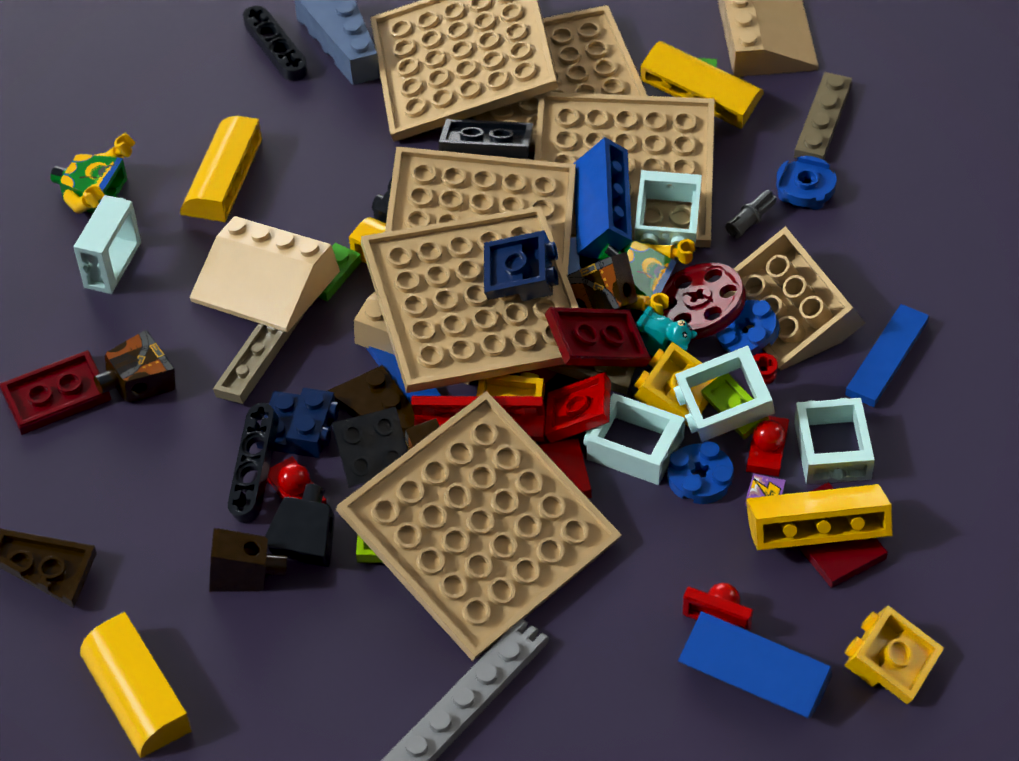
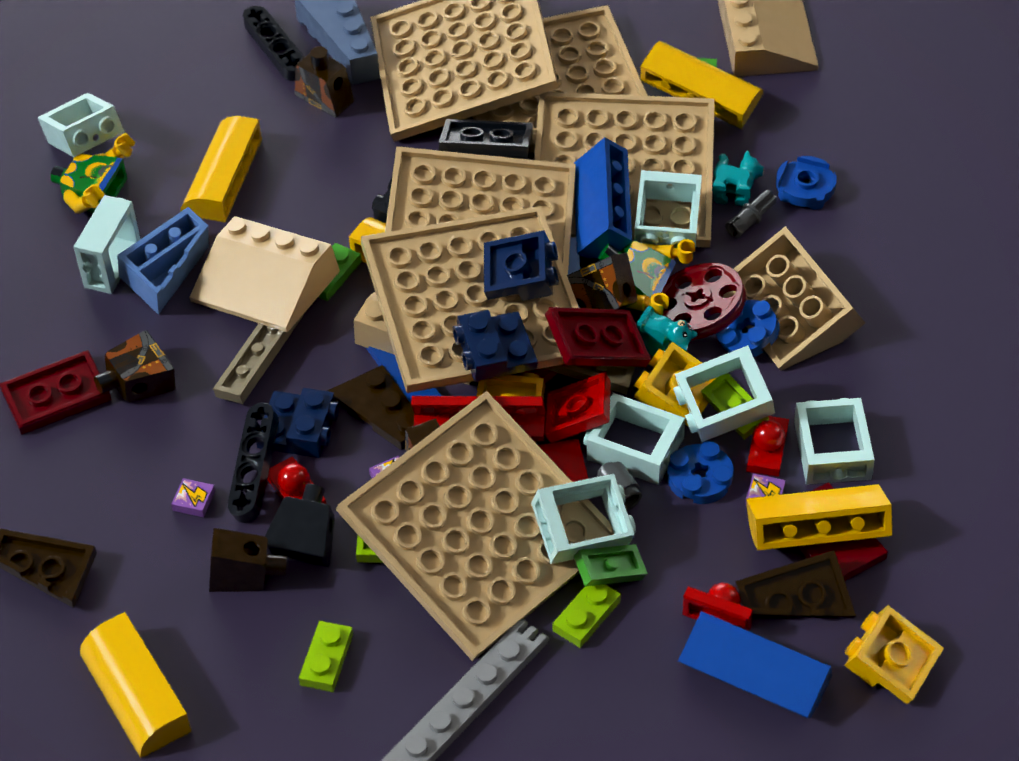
black plate [332,407,408,488] -> none
red bush [753,353,778,384] -> none
dark tan plate [794,72,852,160] -> none
blue tile [845,304,929,407] -> none
none -> light aqua window [37,93,124,157]
none -> medium blue wedge [117,207,209,315]
none -> medium lavender tile [171,478,215,517]
none -> dark brown torso [295,46,354,118]
none -> lime plate [299,621,353,692]
none -> dark blue plate [453,310,538,382]
none -> light aqua window [531,474,636,564]
none -> lime plate [552,584,621,648]
none -> bright green plate [574,544,648,587]
none -> dark grey brick [597,462,642,511]
none -> teal animal [712,150,764,206]
none -> dark brown wing [735,550,856,617]

